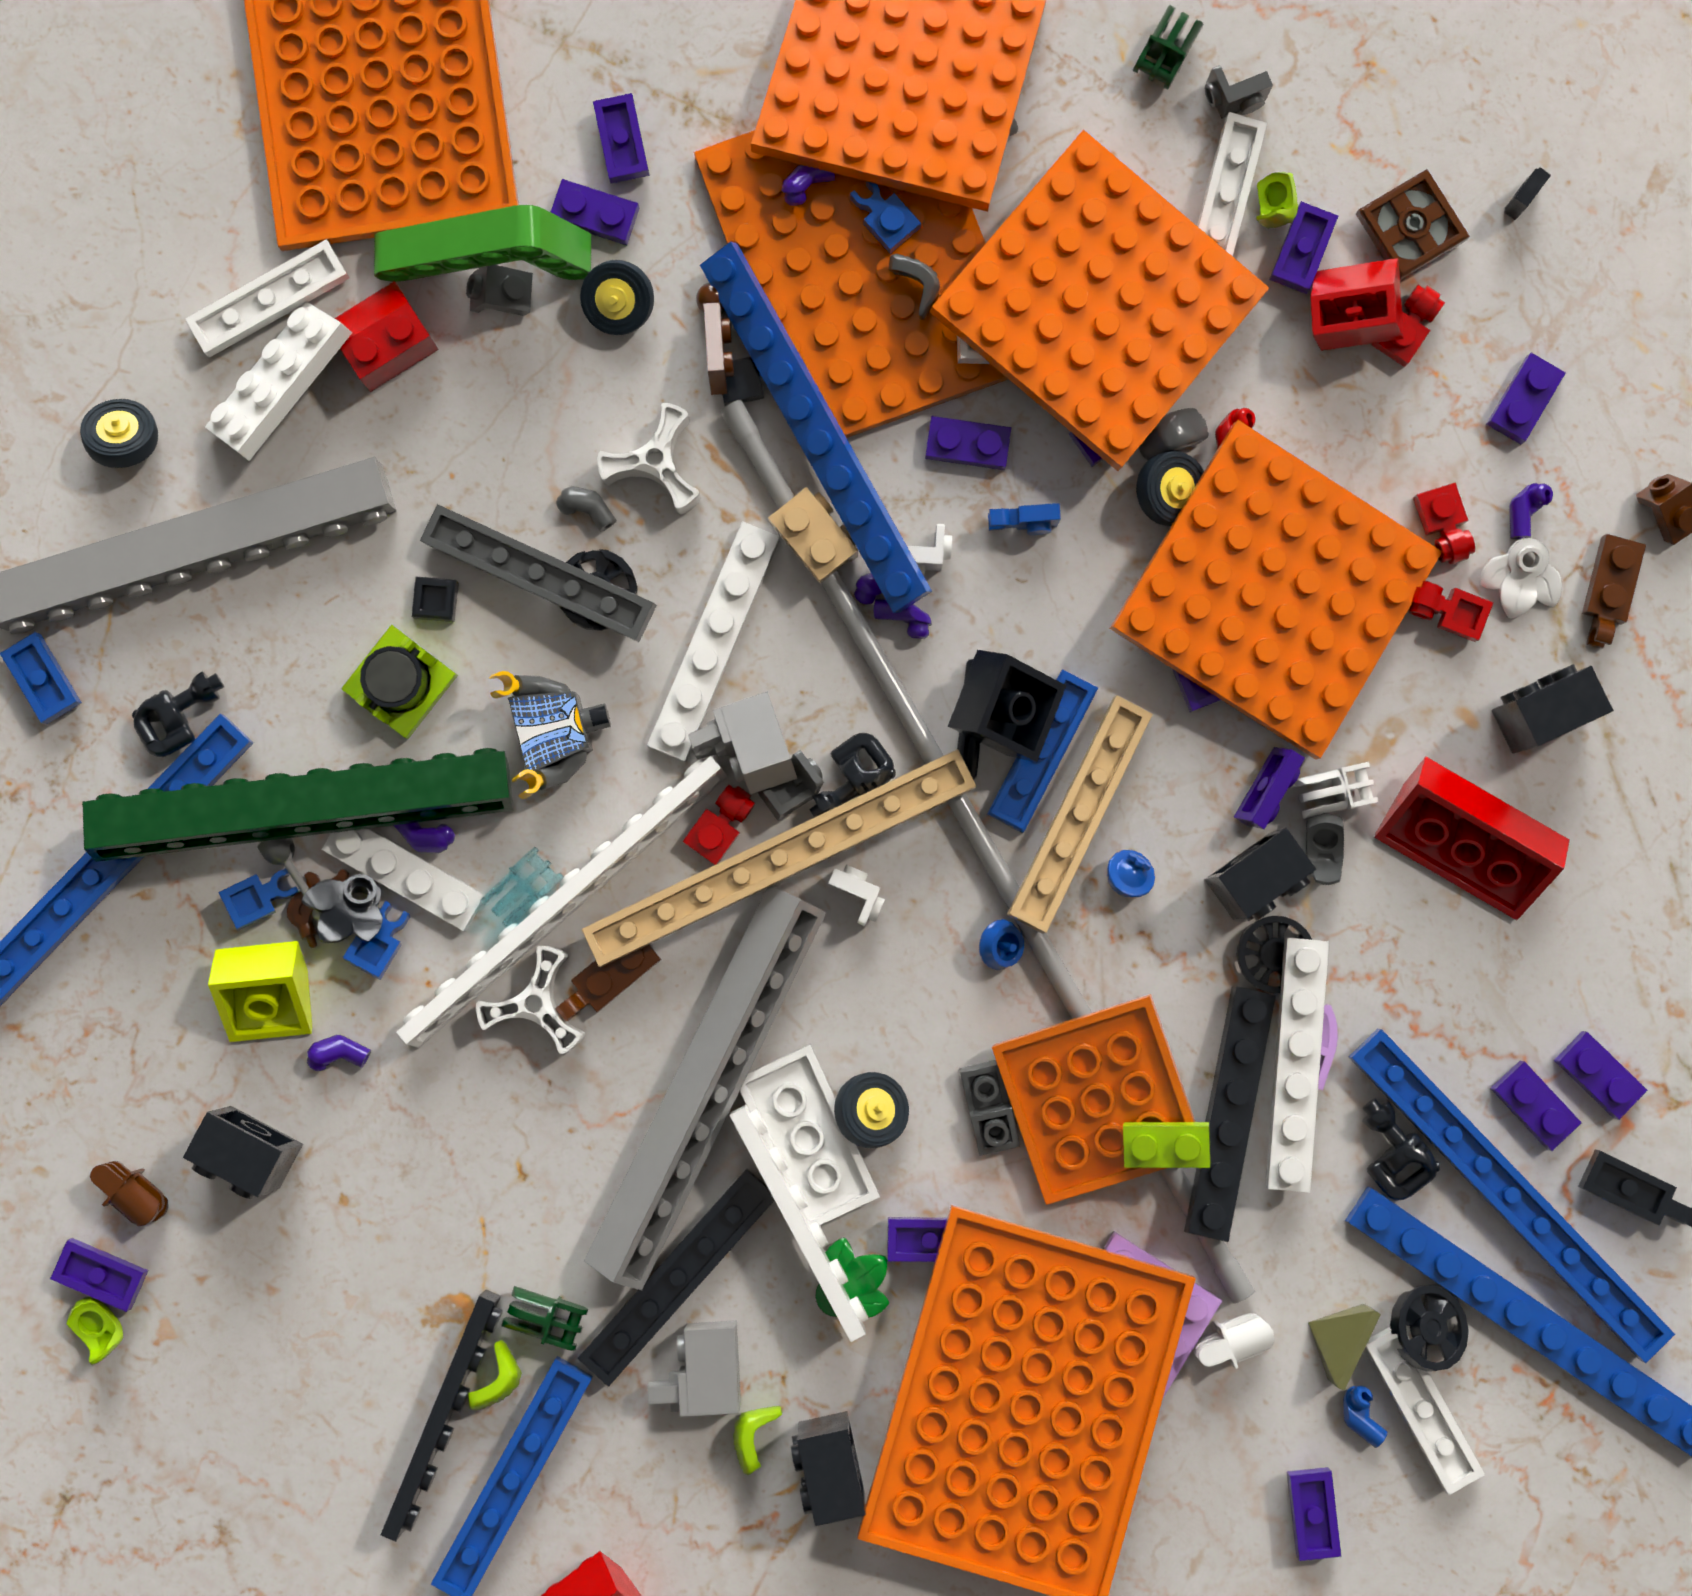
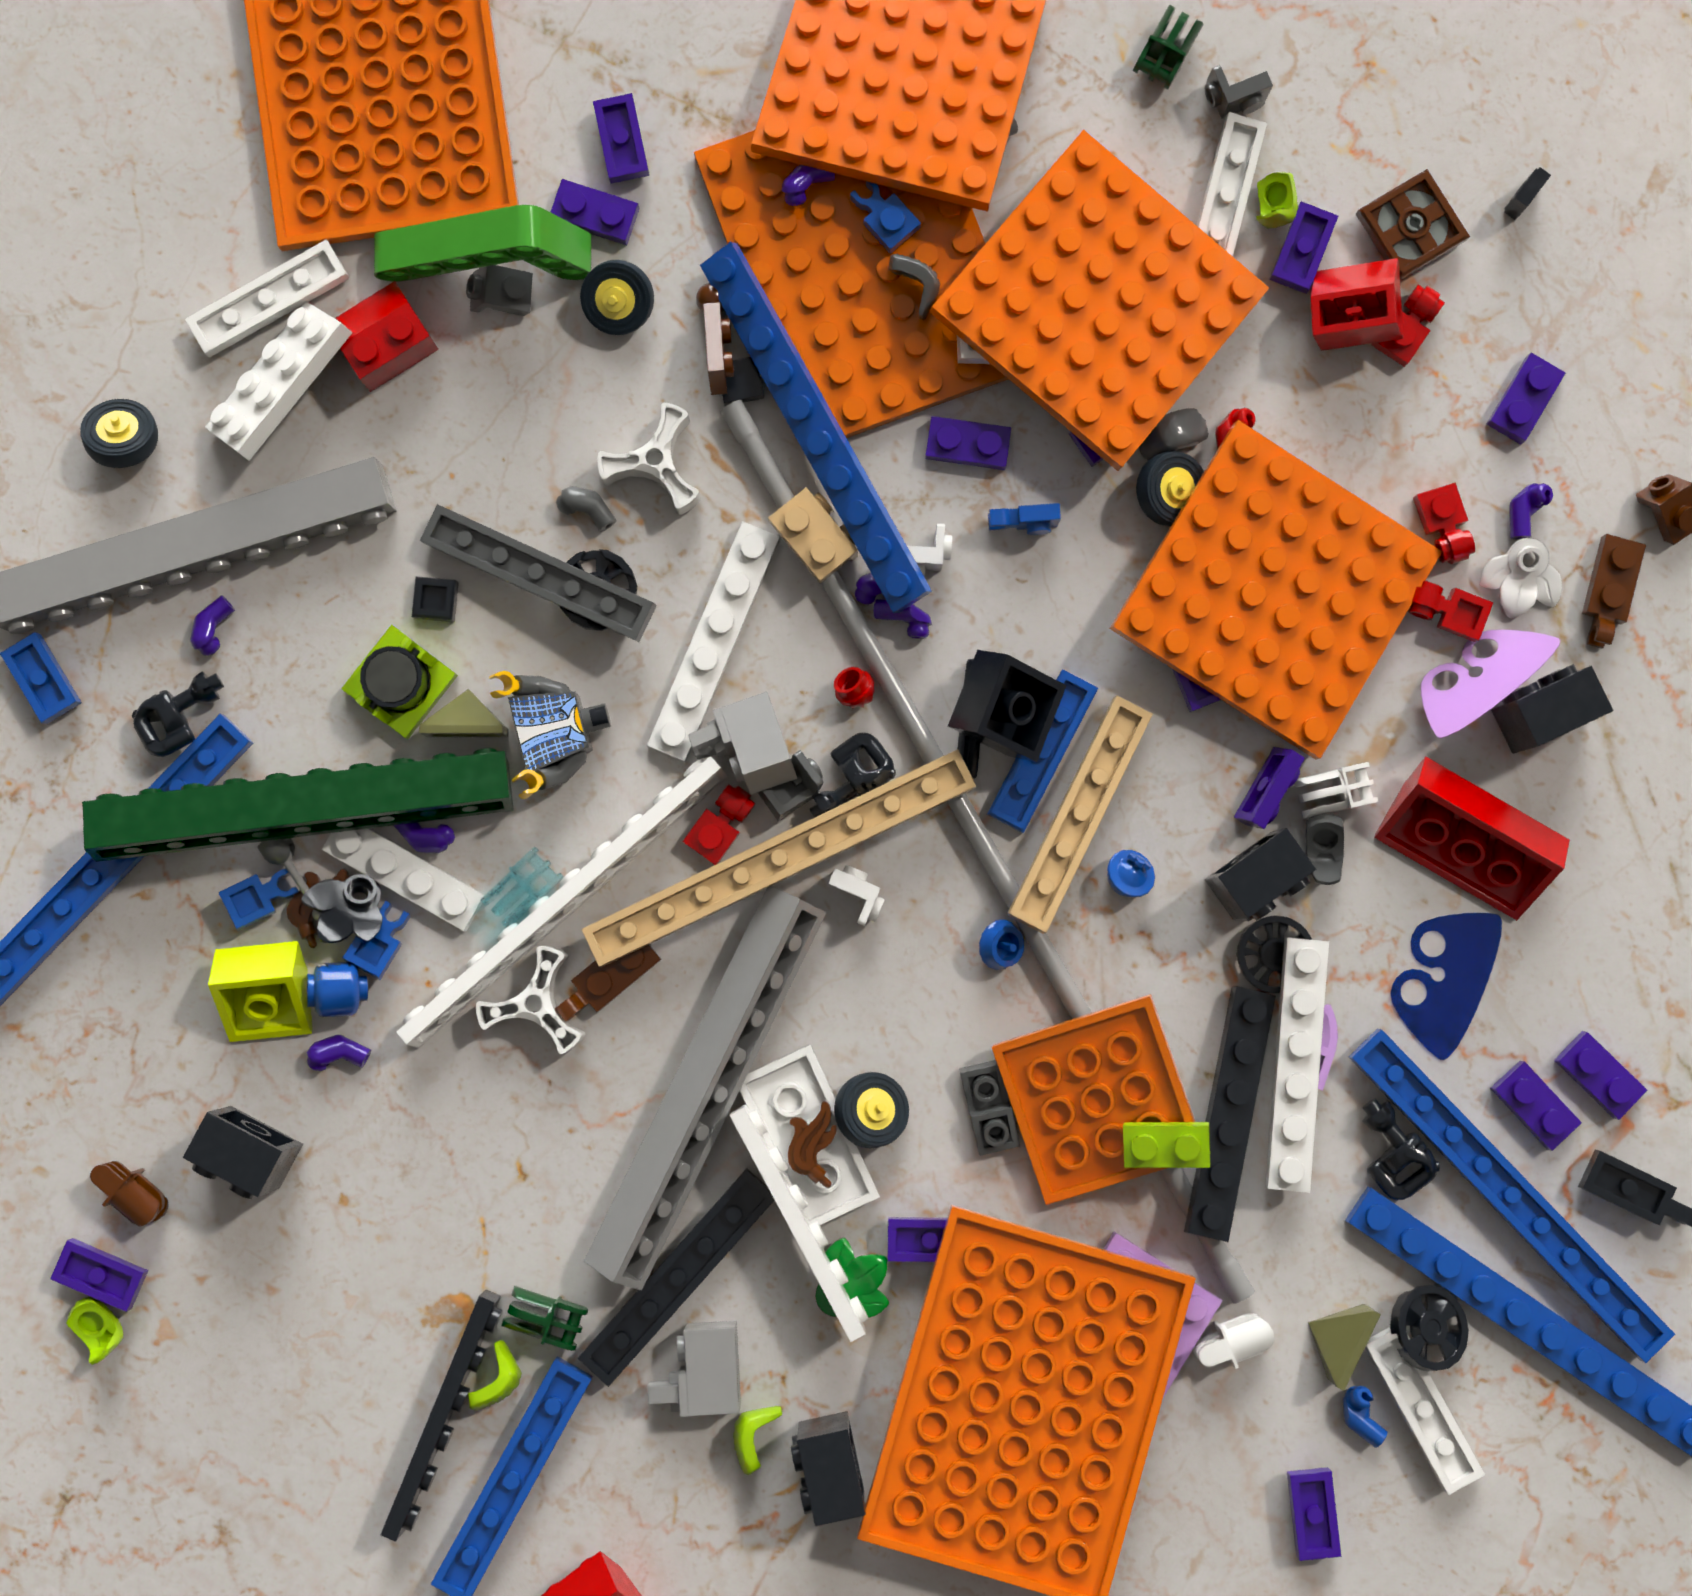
none -> dark purple arm [190,595,235,656]
none -> blue head [307,962,368,1017]
none -> olive slope [419,689,509,737]
none -> reddish brown piece [788,1101,837,1188]
none -> red plate [834,667,875,709]
none -> clear blue piece [1390,913,1502,1060]
none -> lavender piece [1421,630,1561,738]

